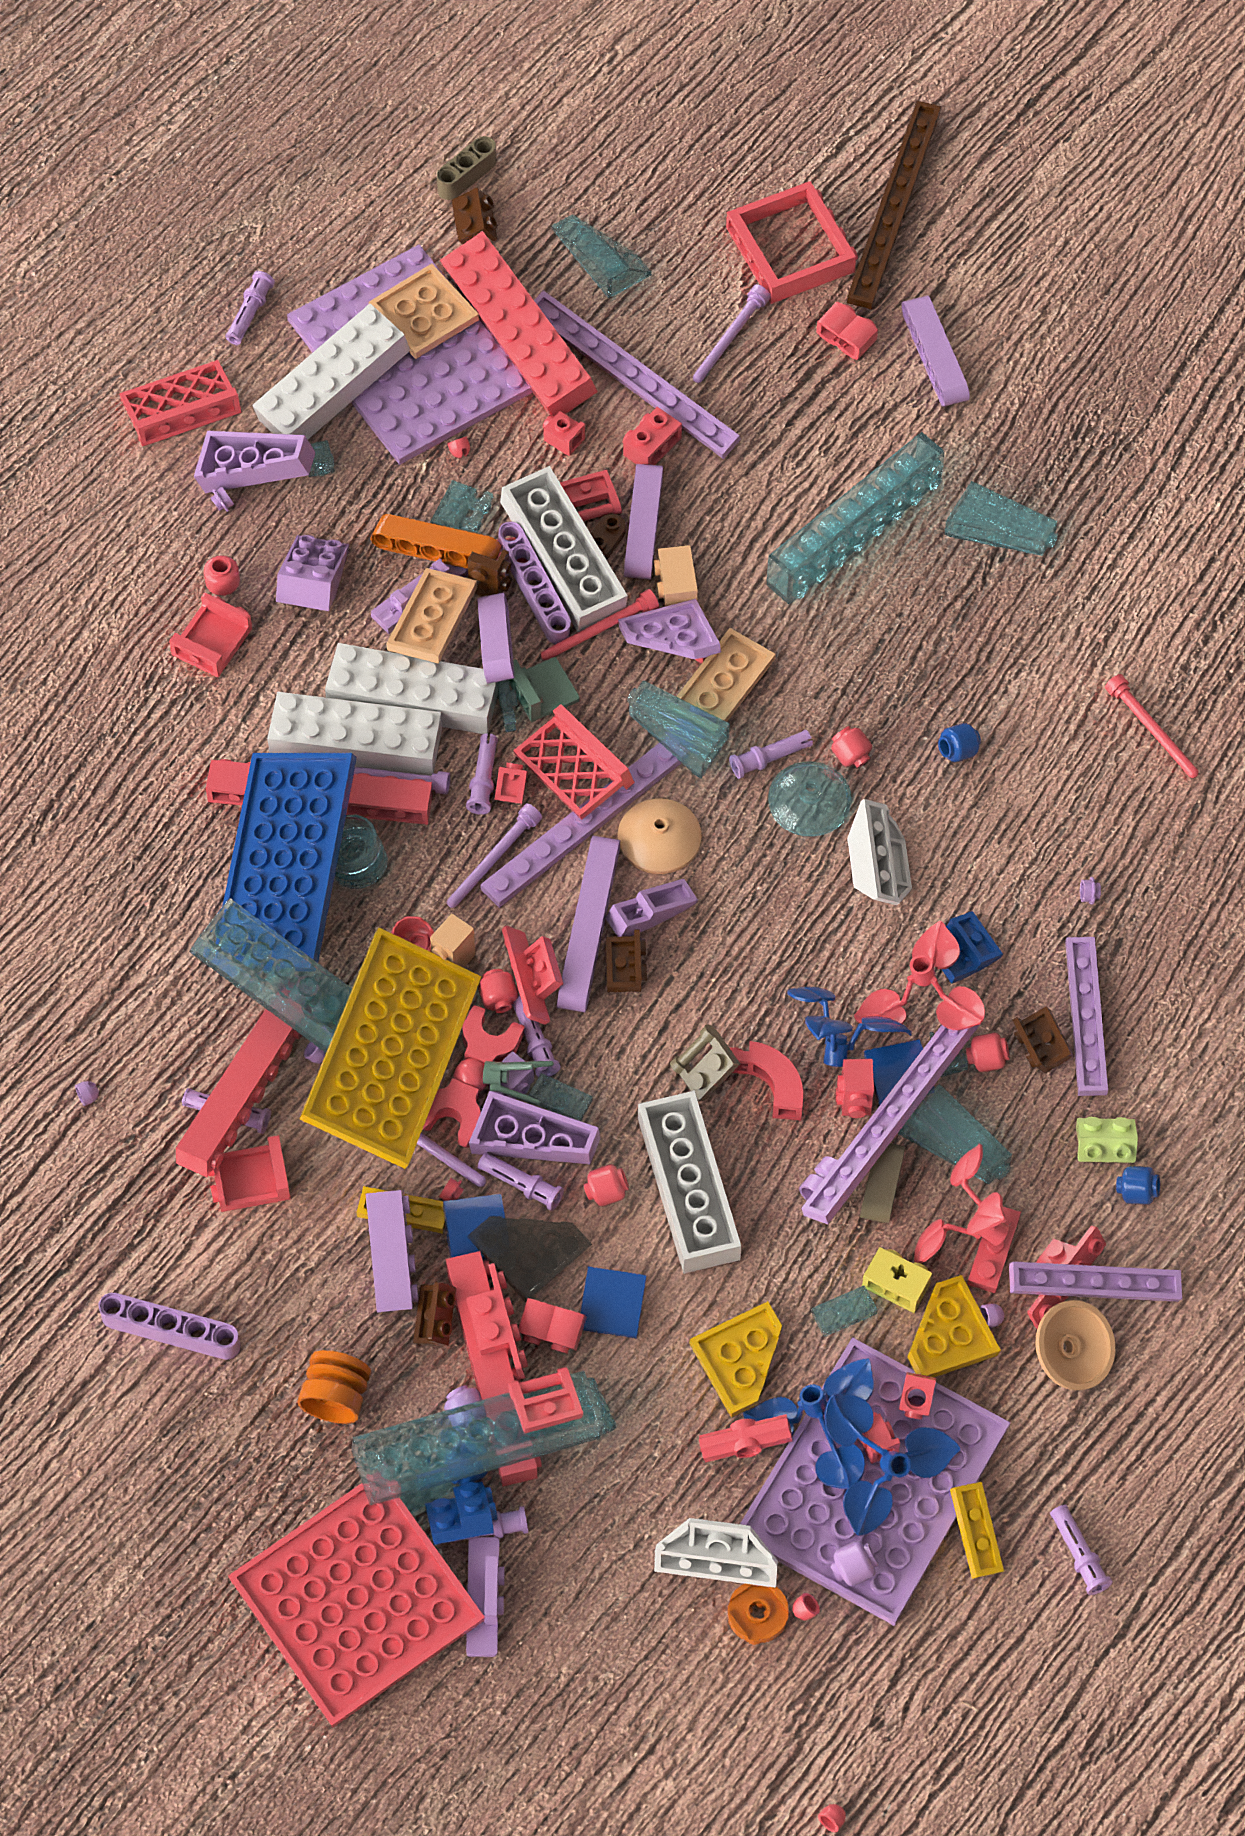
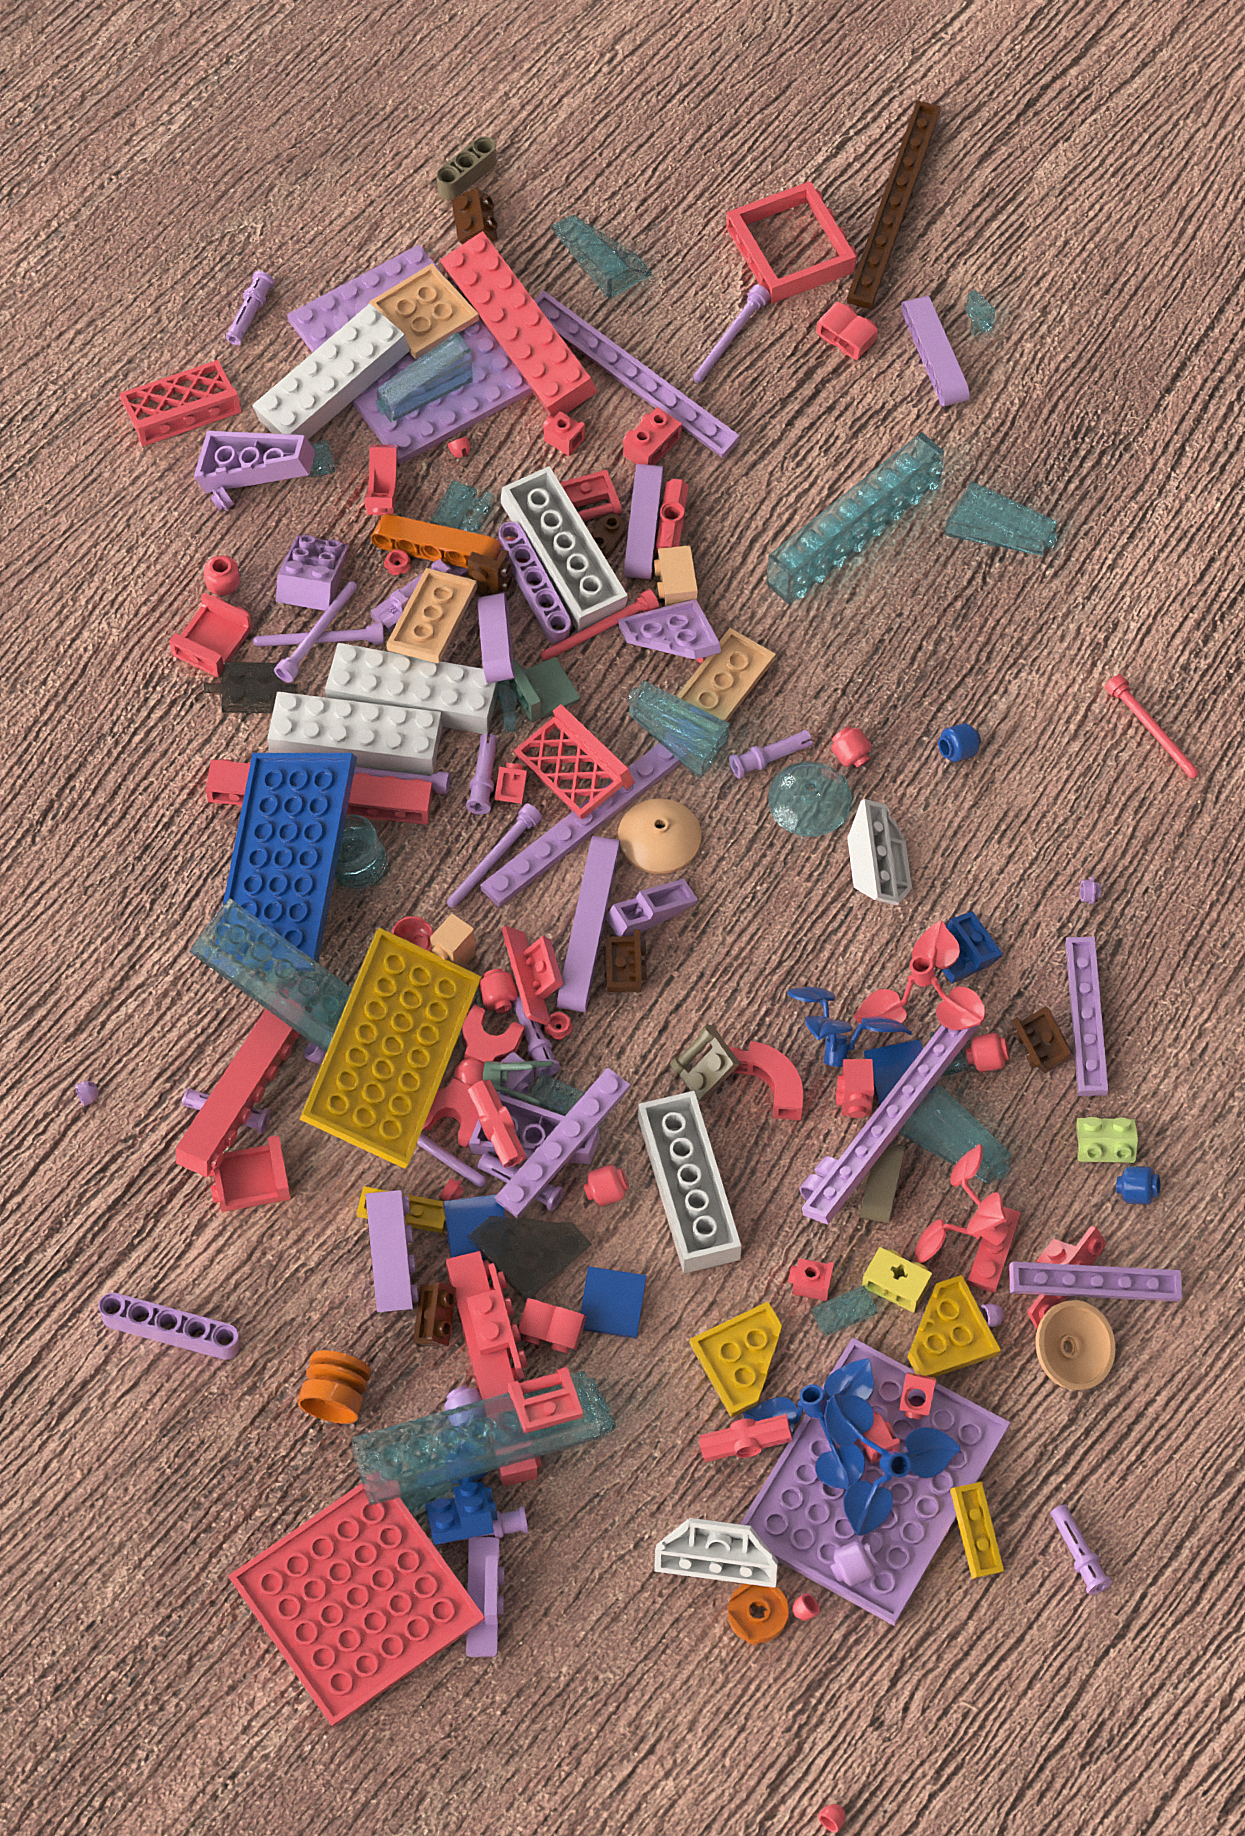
none -> clear smoke plate [204,662,298,713]
none -> lavender piece [253,622,384,647]
none -> lavender piece [274,581,357,683]
none -> coral arch [365,444,398,515]
none -> clear light blue slope [375,332,473,423]
none -> coral plate [384,550,411,575]
none -> coral piece [468,1080,527,1168]
none -> lavender plate [495,1067,631,1219]
none -> coral plate [544,1012,573,1040]
none -> coral piece [655,479,689,554]
none -> coral brick [788,1258,834,1301]
none -> clear light blue bracket [966,290,995,337]

